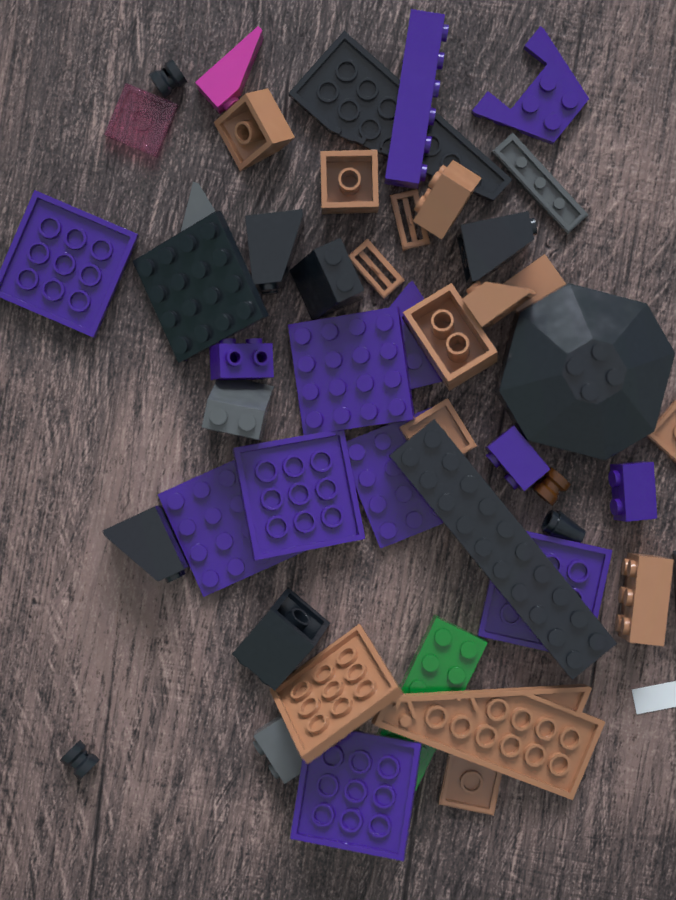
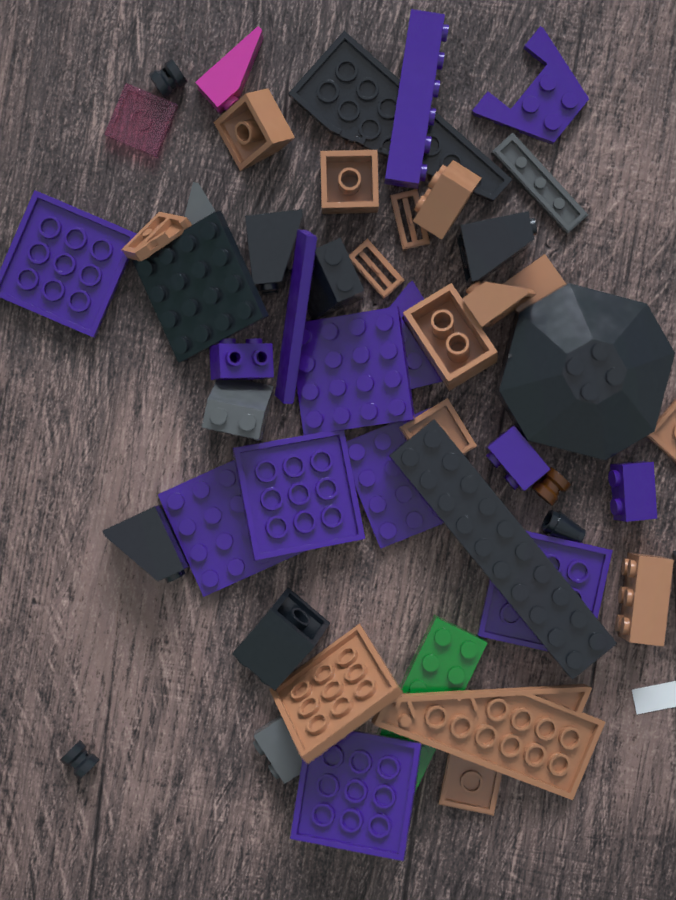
none -> nougat wing [121,212,192,261]
none -> dark purple tile [275,230,317,404]

